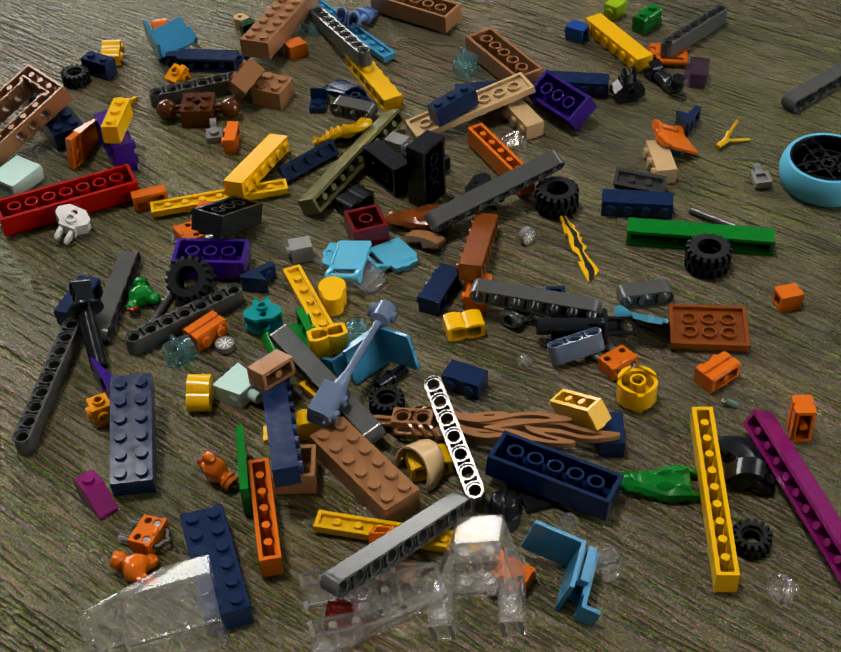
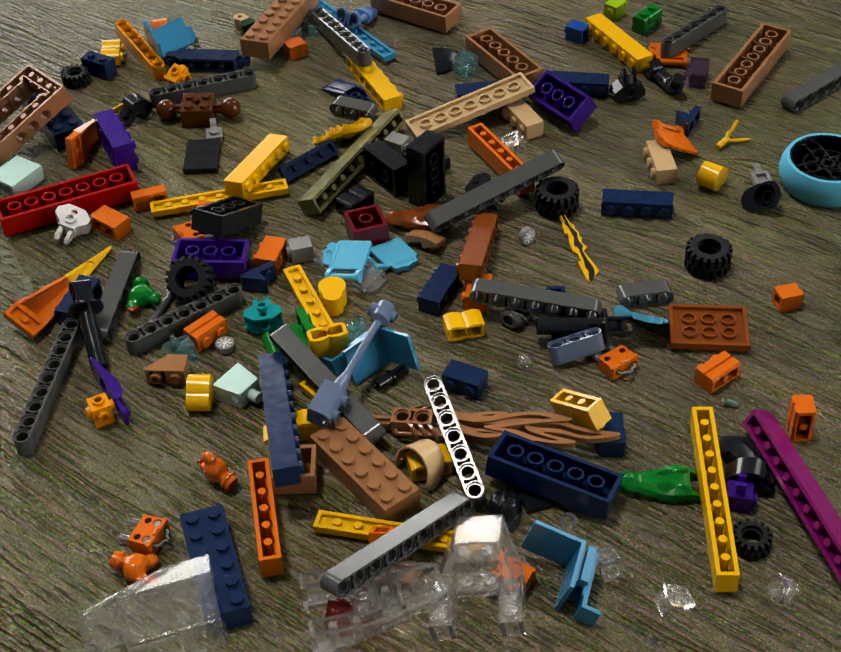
magenta slope [74,469,119,521] -> none
yellow brick [100,97,133,144] -> none
dark blue brick [109,372,157,497] -> none
orange piece [221,121,241,154] -> none
medium nougat brick [227,58,265,101] -> none
green tile [235,425,253,518] -> none
medium nougat brick [246,349,296,392] -> none
medium nougat brick [251,72,295,110] -> none
dark blue slope [309,88,329,113] -> none
black tyre [368,384,405,416] -> none
dark blue brick [427,82,479,127] -> none
dark grey plate [613,167,668,192] -> none
yellow brick [616,365,658,414] -> none
green brick [626,217,775,256] -> none
dark grey bar [689,207,741,226] -> none
none -> orange plate [3,246,111,340]
none -> orange brick [89,205,132,242]
none -> light orange beam [115,19,166,80]
none -> black brick [119,93,155,127]
none -> medium nougat slope [144,354,190,385]
none -> black tile [183,138,221,174]
none -> orange brick [253,235,287,275]
none -> black brick [432,47,463,75]
none -> clear bracket [654,584,695,617]
none -> yellow piece [696,161,729,191]
none -> medium nougat brick [711,23,792,108]
none -> dark purple brick [726,473,758,514]
none -> black piece [741,180,782,213]

